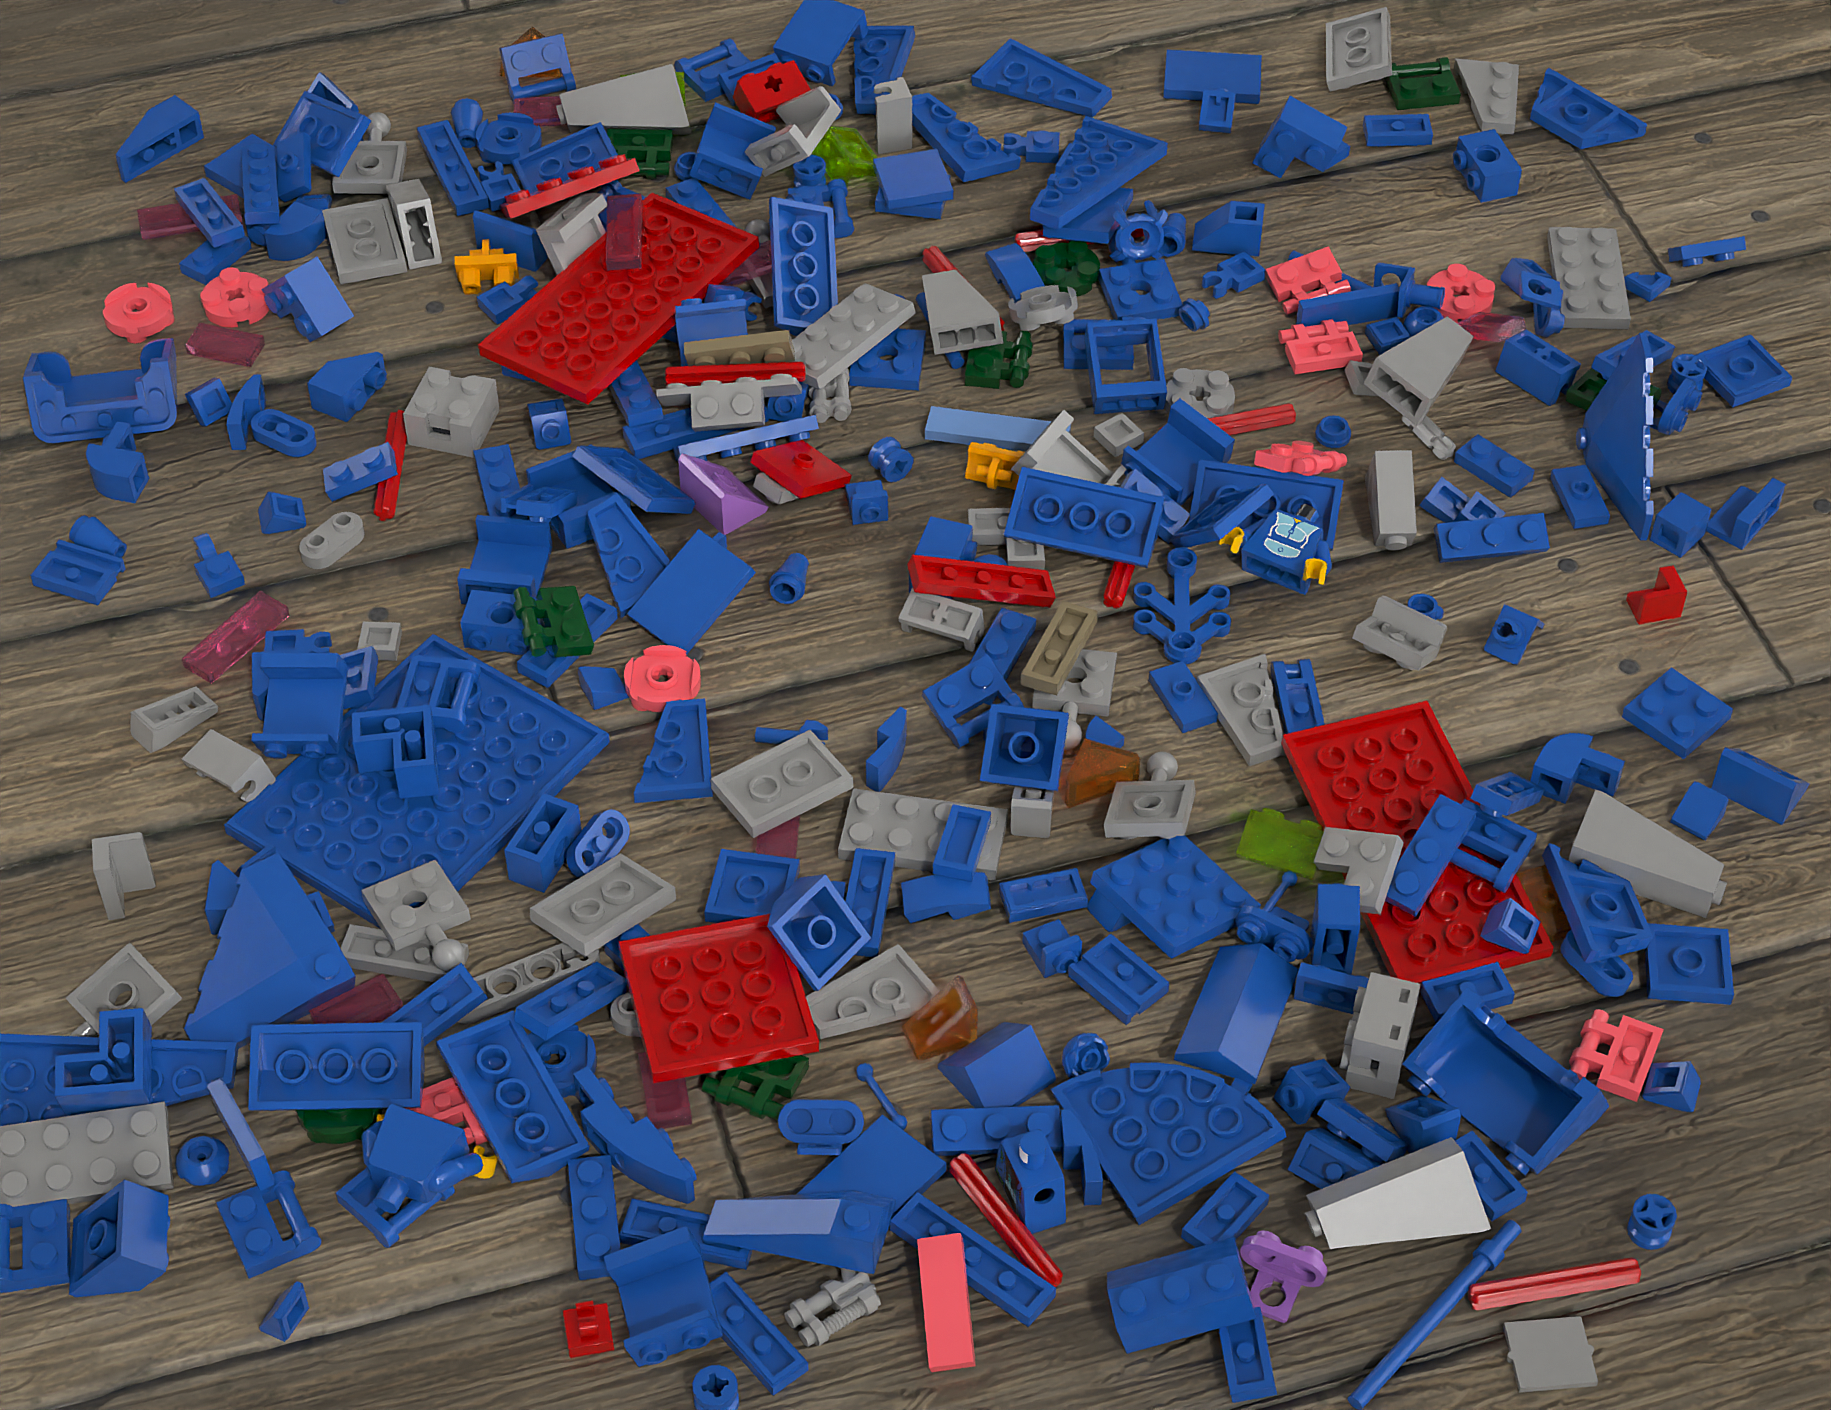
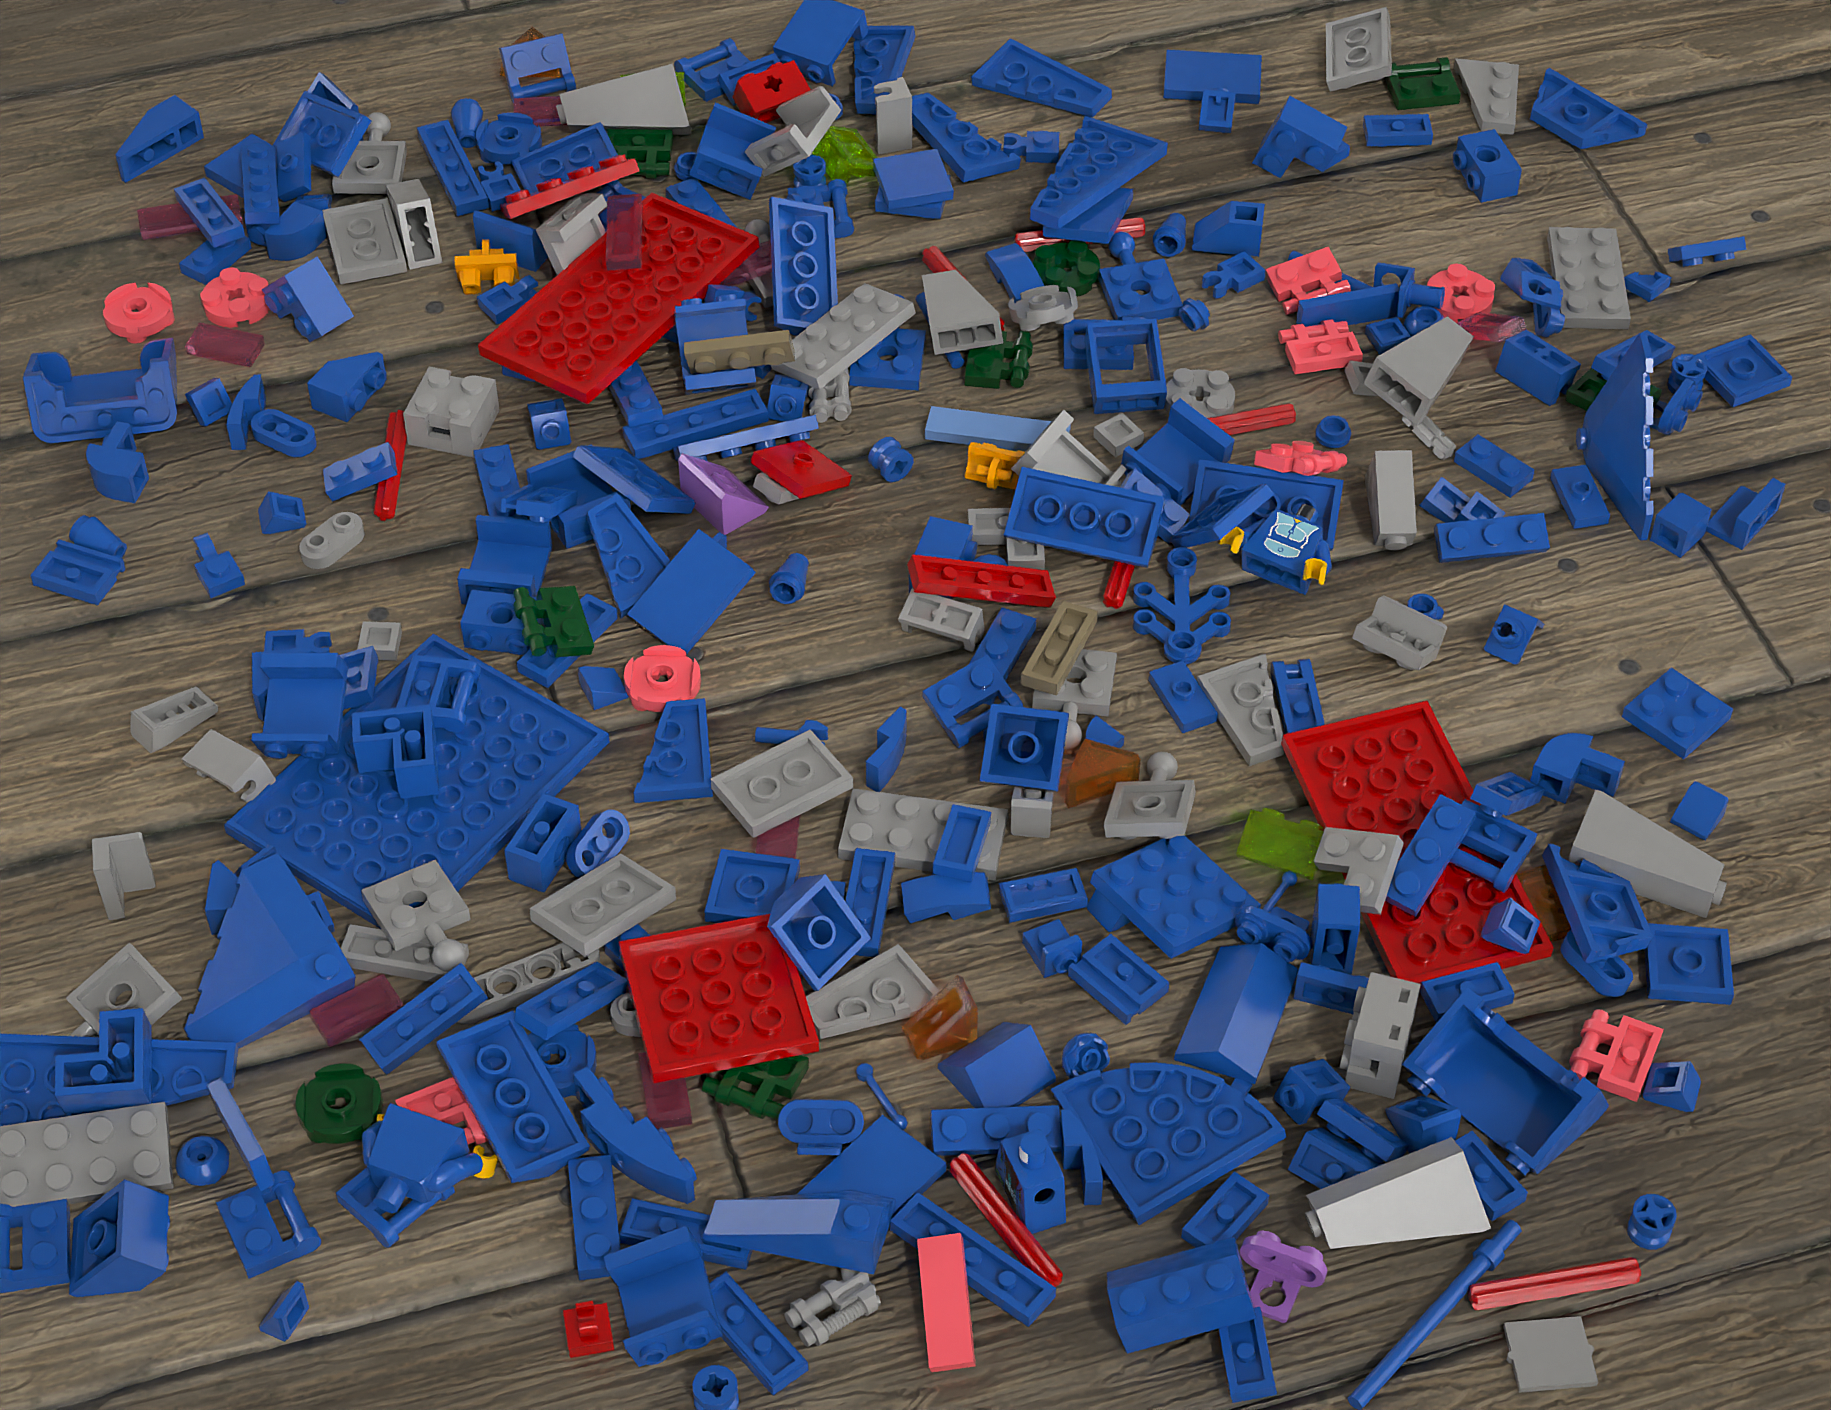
clear pink tile [182,591,290,684] -> none
blue slope [248,1022,425,1111] -> none
light grey bracket [656,374,802,432] -> none
red axle [665,362,806,387] -> none
blue bracket [845,480,888,525] -> none
blue piece [1109,200,1168,262] -> none
red panel [1626,565,1687,624] -> none
blue slope [1711,747,1810,825] -> none

